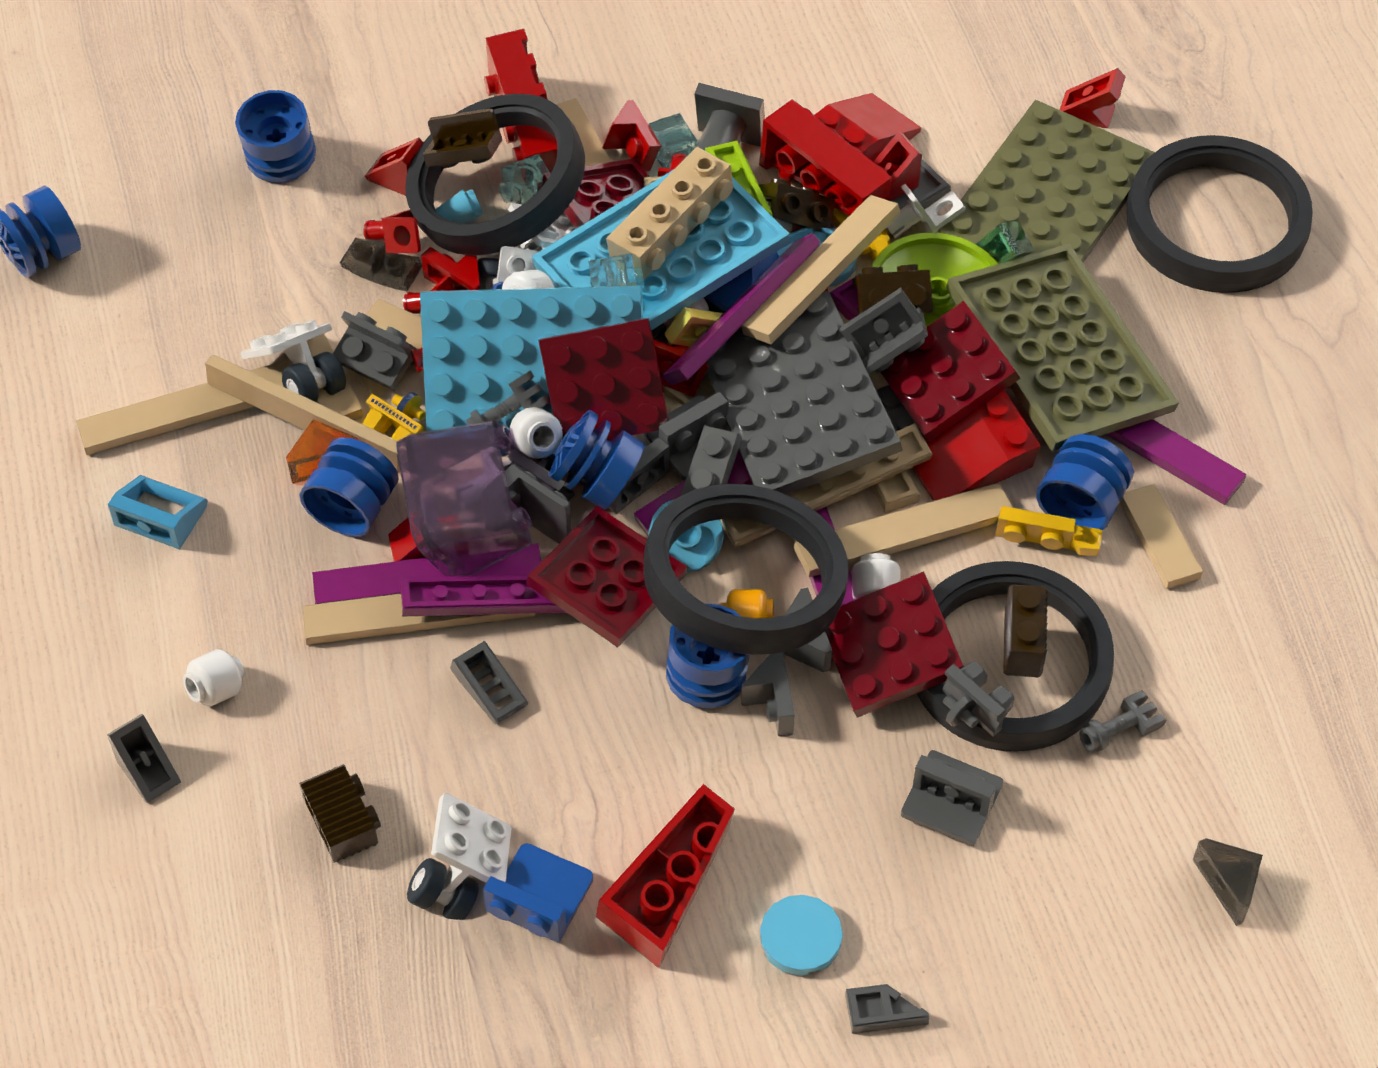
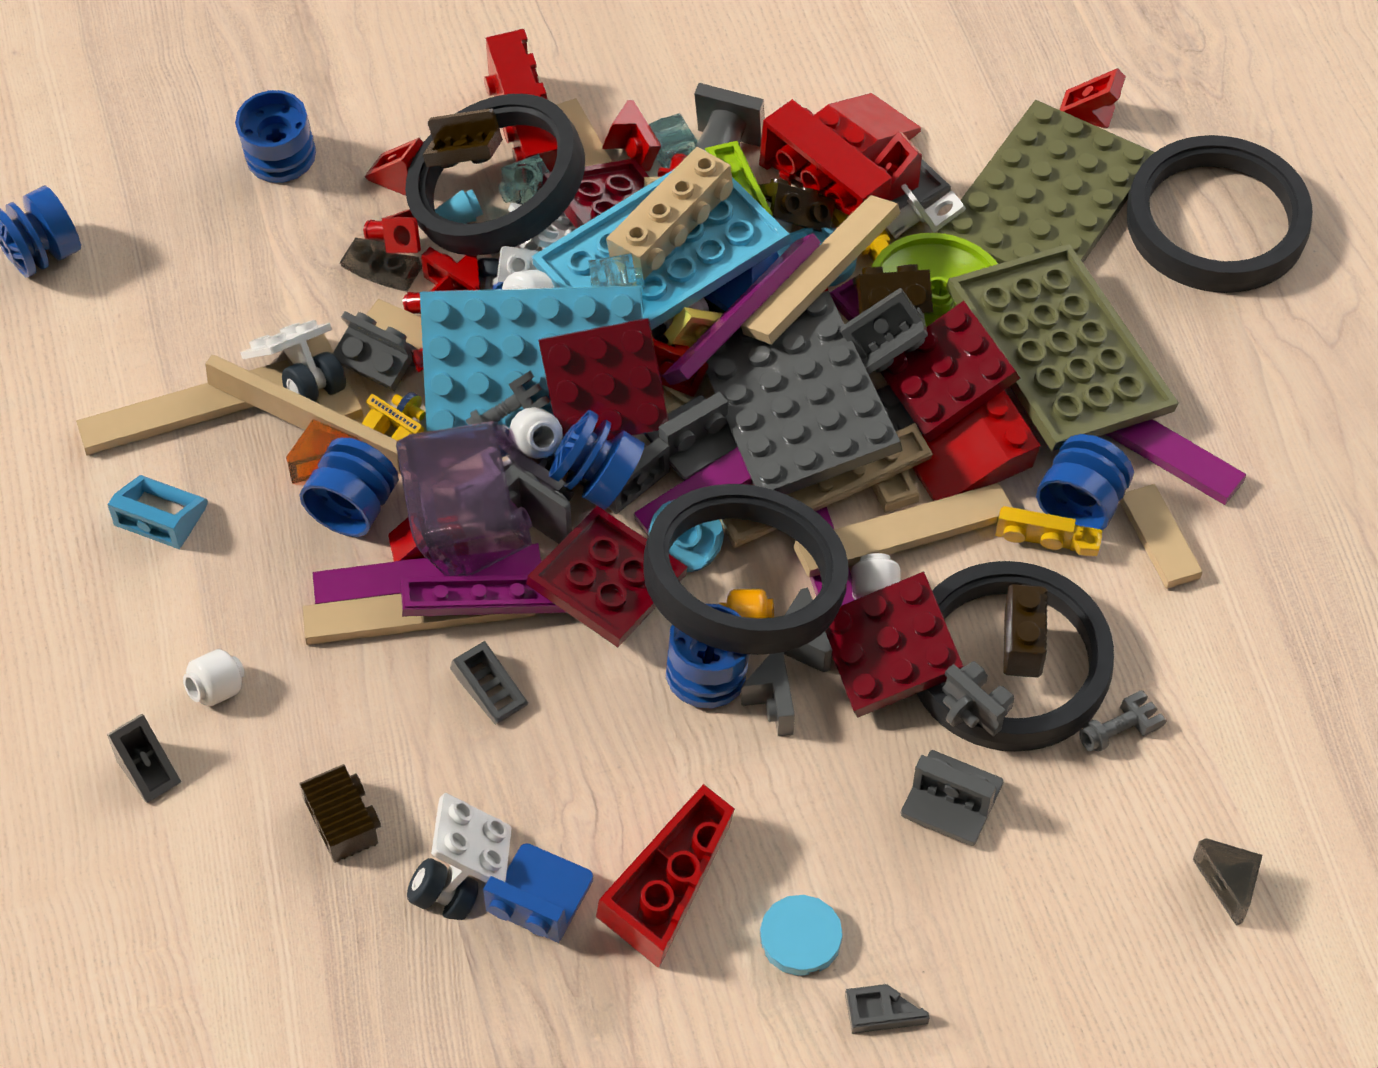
dark grey plate [681,425,742,495] -> none
clear green slope [976,220,1035,264] -> none

